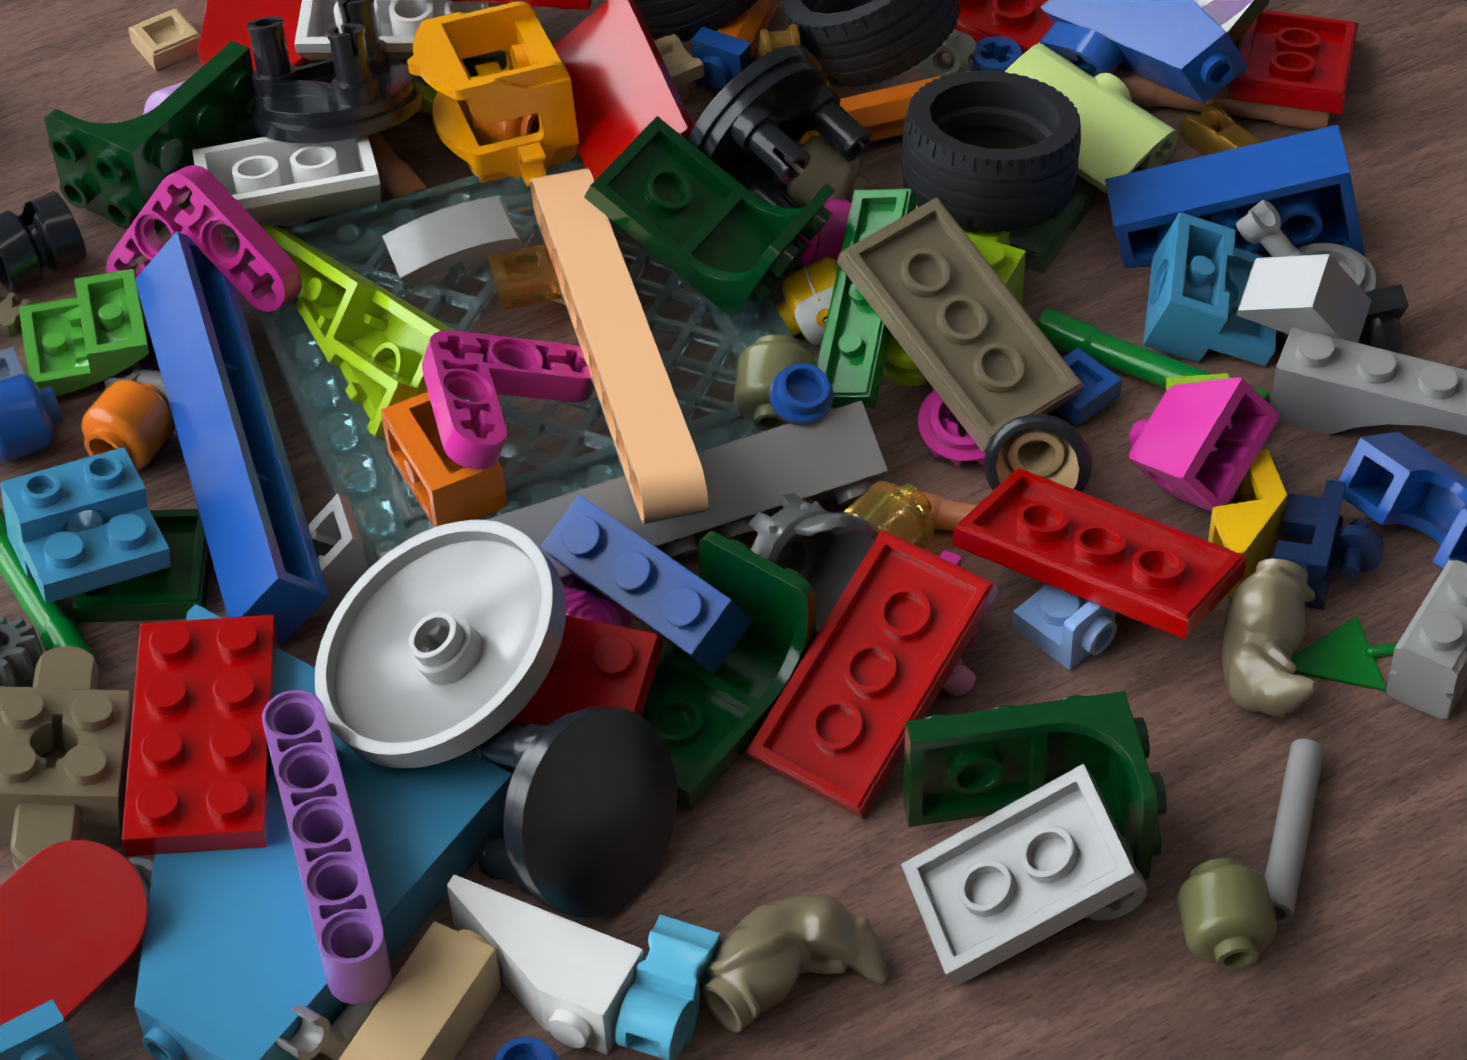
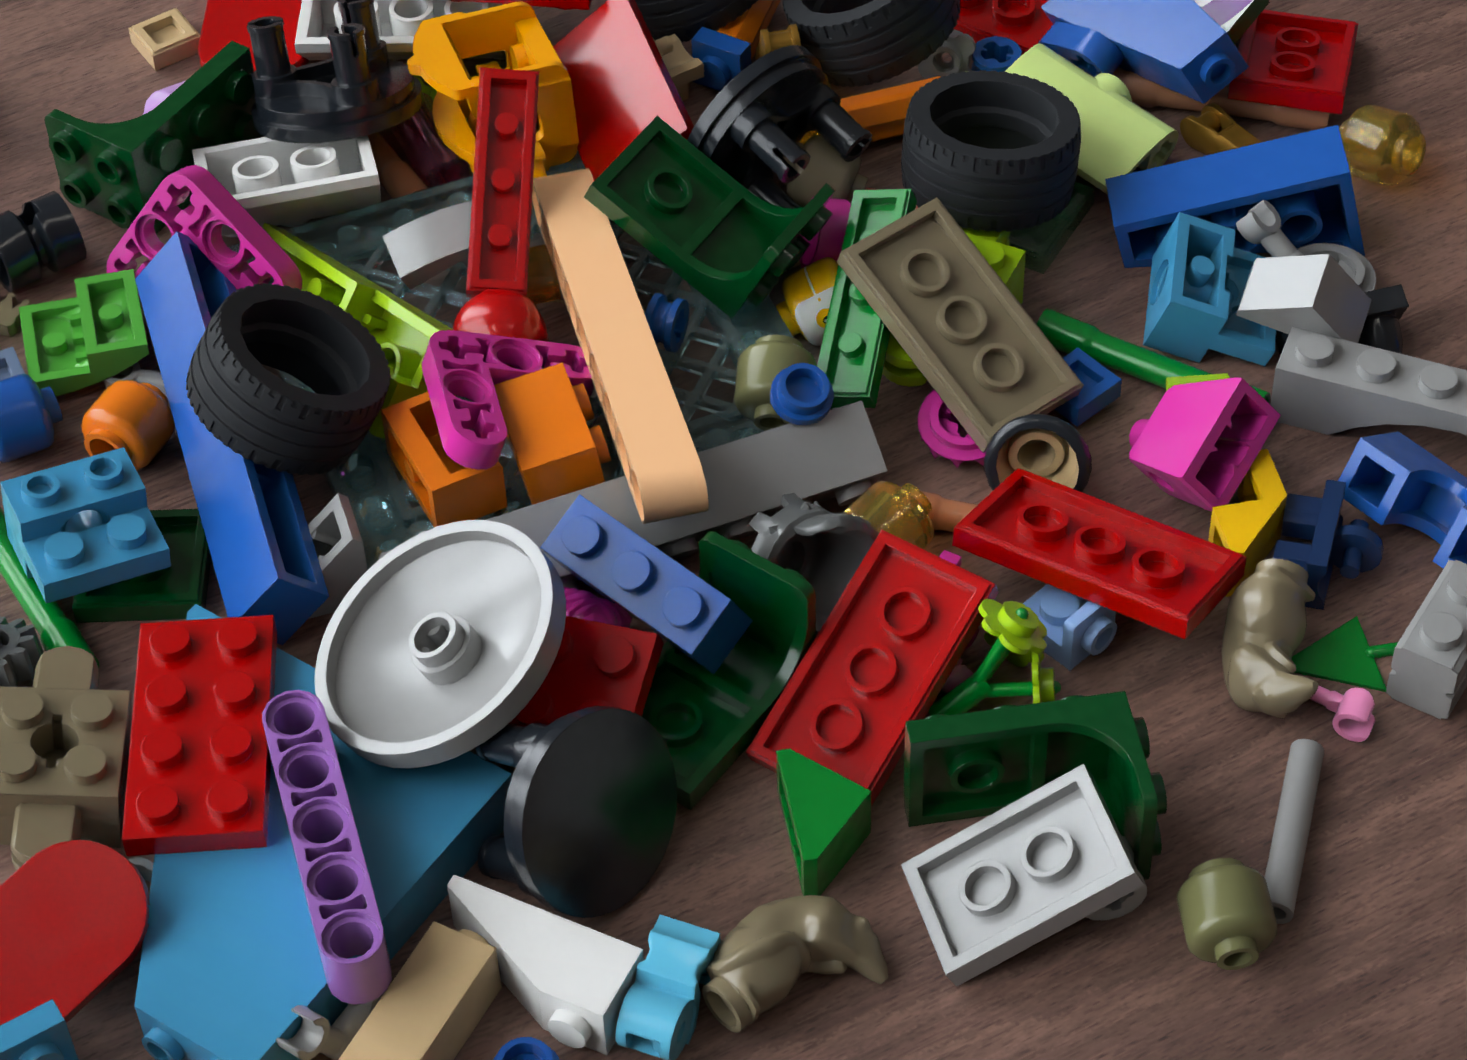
none -> black tyre [186,284,391,475]
none -> clear pink axle [391,92,473,199]
none -> red hair [453,289,549,368]
none -> red tile [466,67,539,298]
none -> orange brick [494,363,611,505]
none -> blue bush [645,293,689,352]
none -> green slope [776,748,871,896]
none -> plant [928,599,1061,716]
none -> bright pink hand [1310,685,1375,742]
none -> clear yellow head [1339,105,1426,186]

